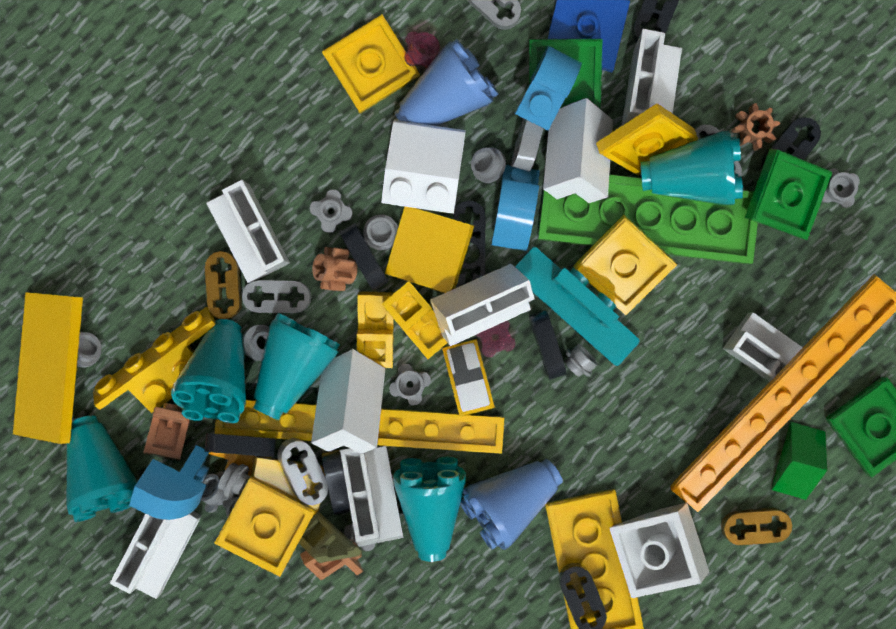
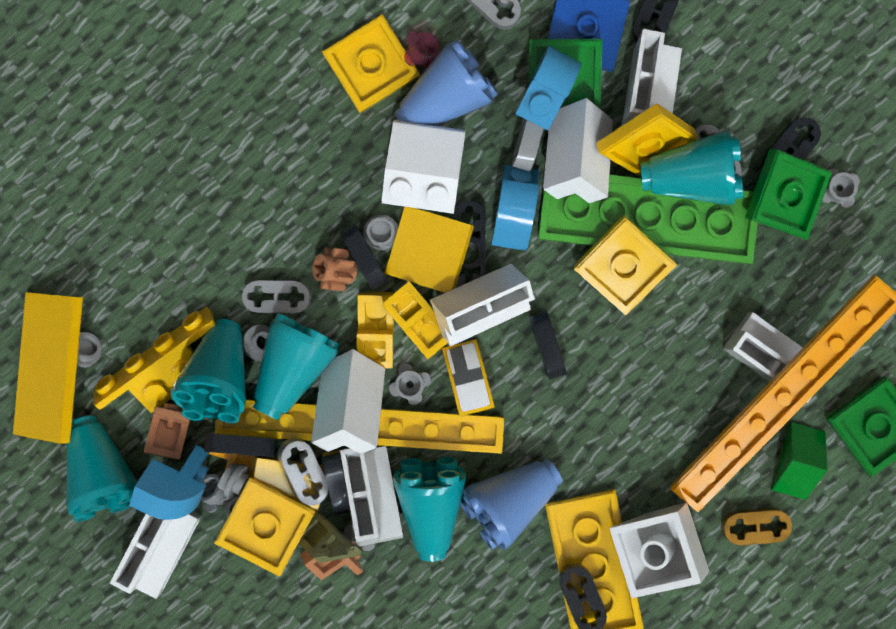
pearl gold beam [205,251,242,319] -> none
white piece [206,180,290,283] -> none
light grey plate [310,190,352,232] -> none
light grey plate [471,148,506,183] -> none
clear pink plate [476,320,516,357] -> none
teal bracket [515,247,640,366] -> none
light grey plate [565,344,598,377] -> none
nougat gear [731,103,780,151] -> none

